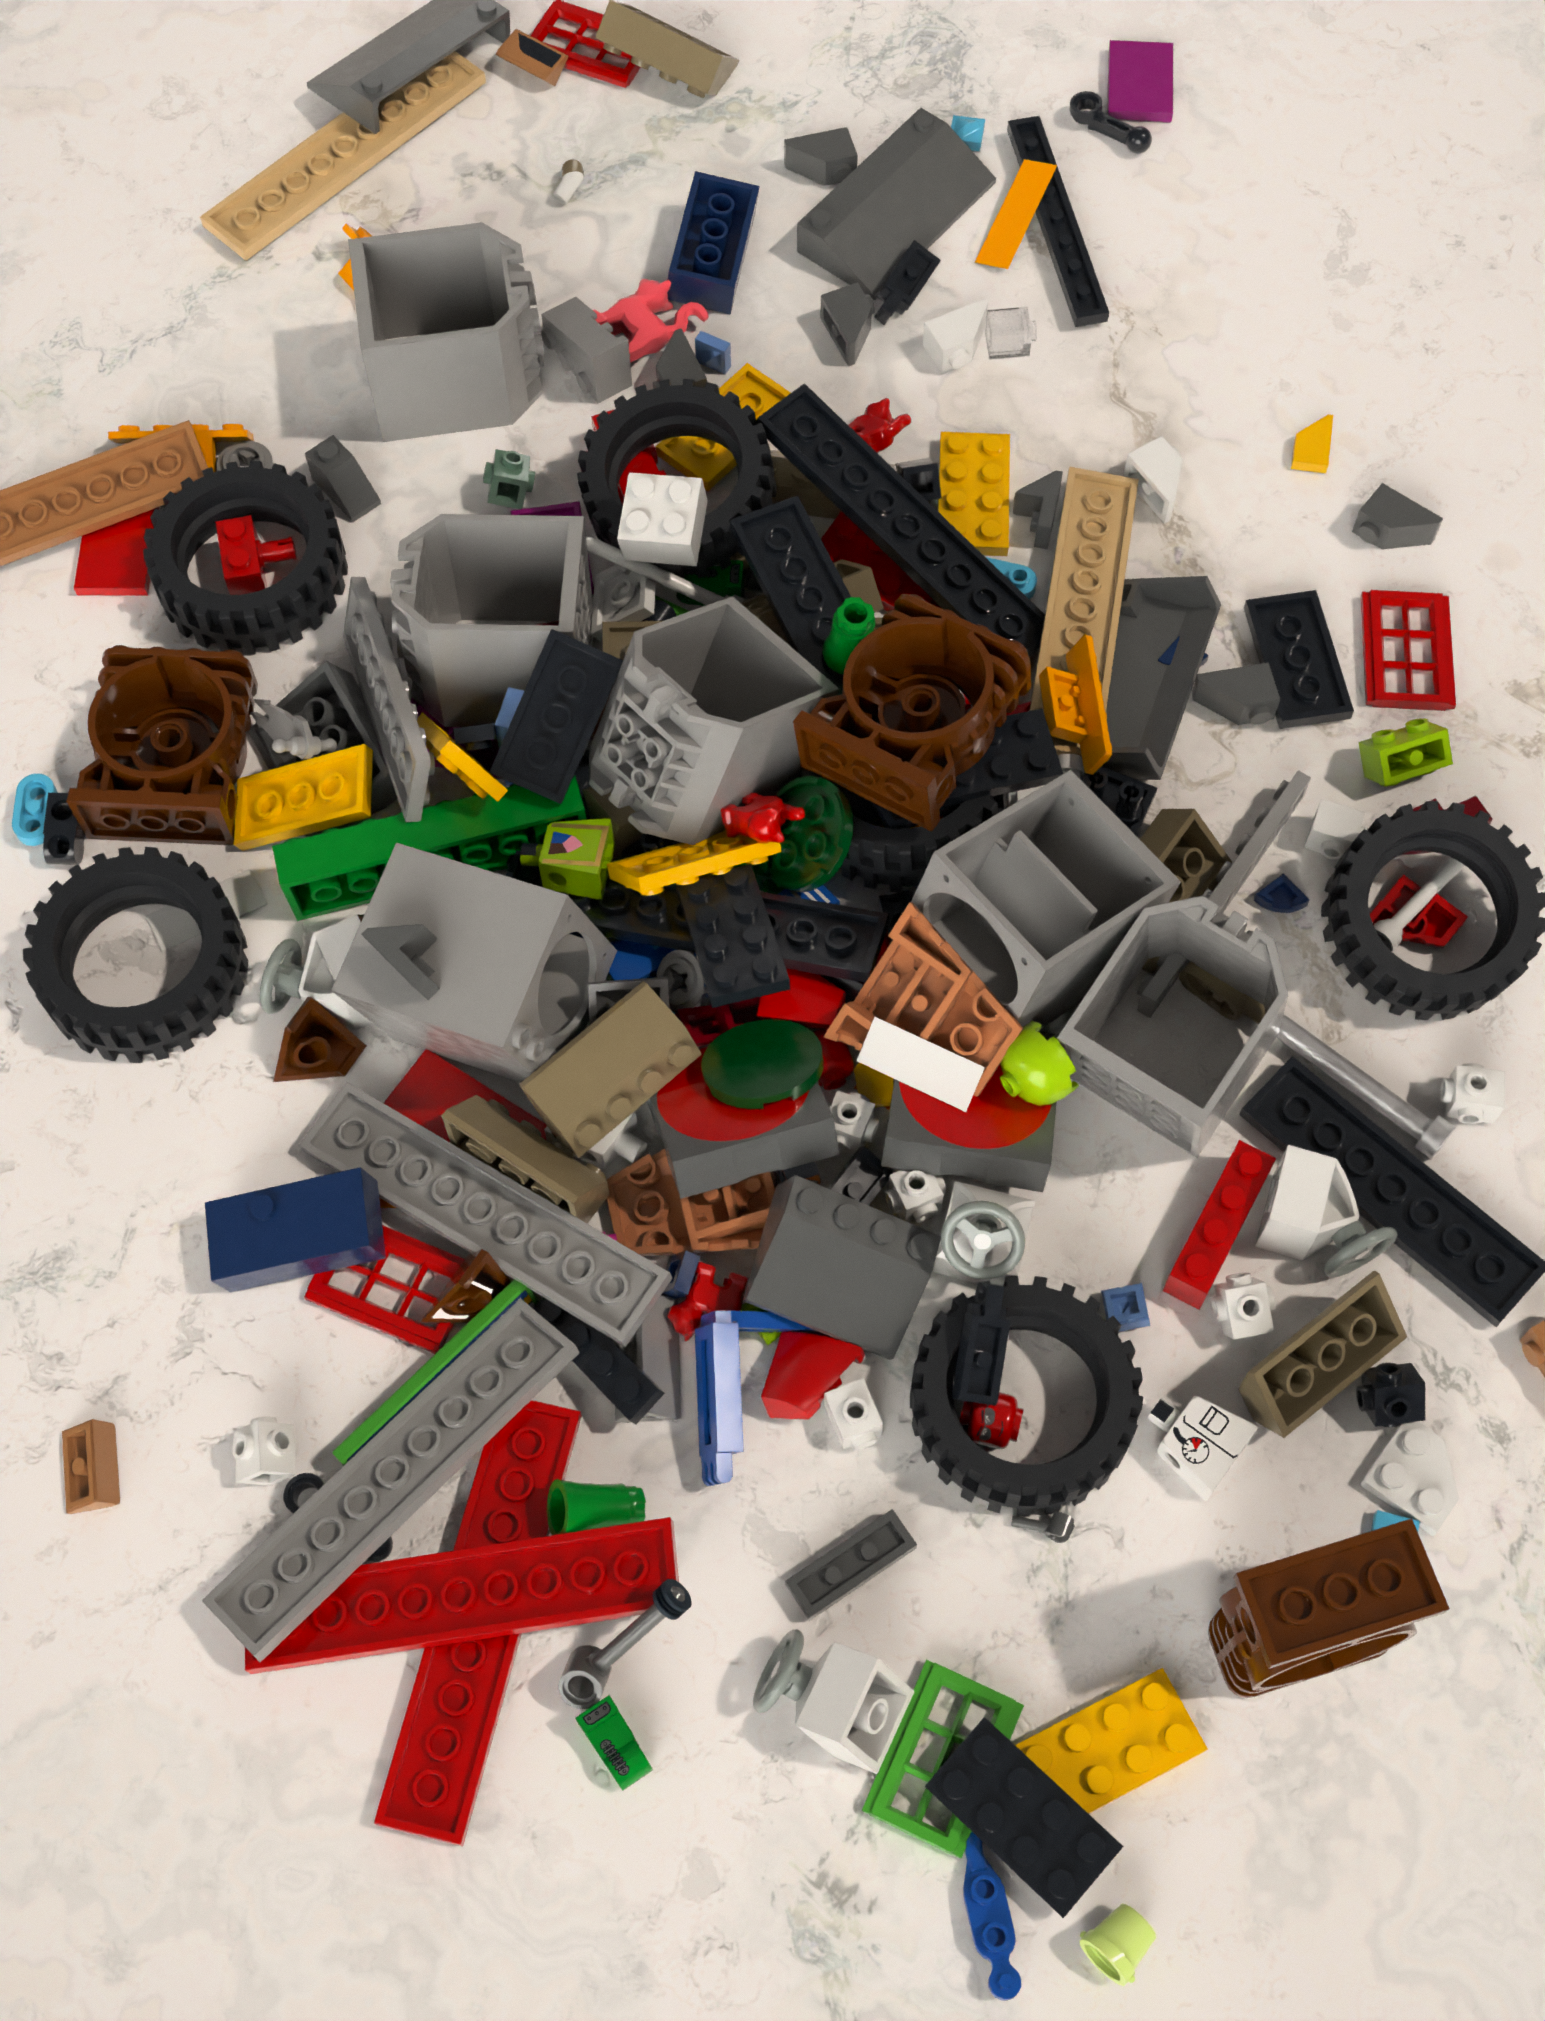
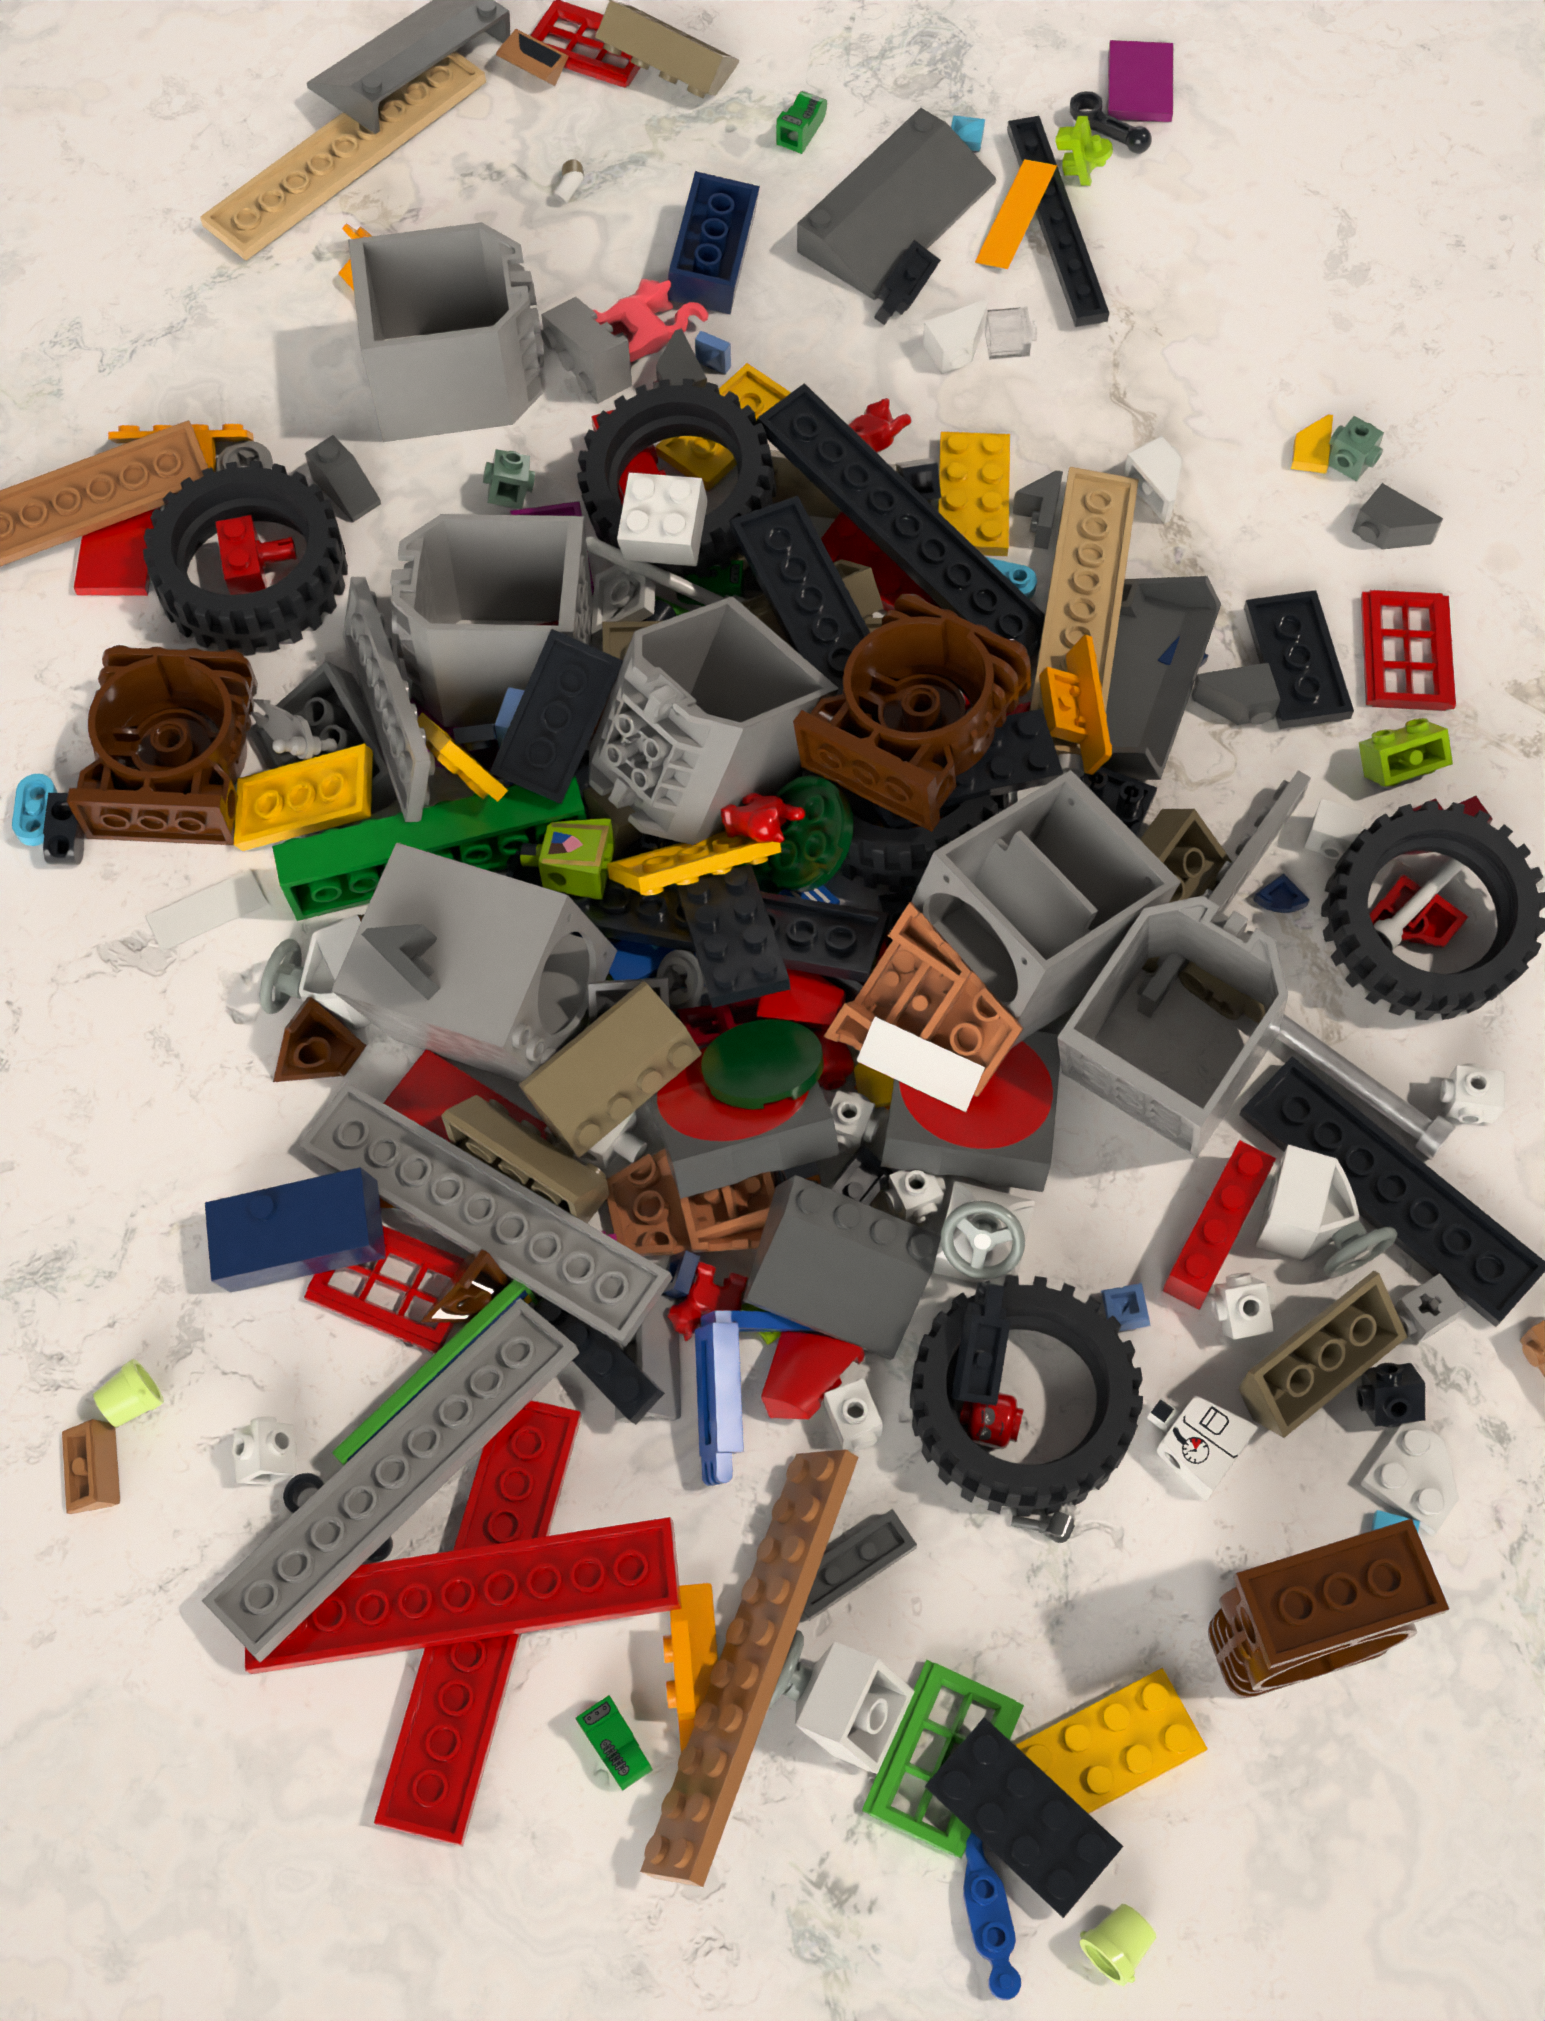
black tyre [23,847,248,1063] -> none
green plant [547,1479,646,1535] -> none
dark grey piece [558,1579,692,1709] -> none
dark grey slope [784,127,858,186] -> none
dark grey slope [820,282,875,367] -> none
green plant [822,597,875,675] -> none
lime cylinder [1000,1021,1079,1106] -> none
none -> yellowish green piece [93,1358,164,1428]
none -> medium nougat plate [640,1449,859,1887]
none -> light orange bracket [663,1583,718,1753]
none -> green leg [776,91,827,154]
none -> lime hips [1055,116,1113,186]
none -> sand green brick [1328,416,1384,481]
none -> light grey brick [1394,1273,1466,1345]

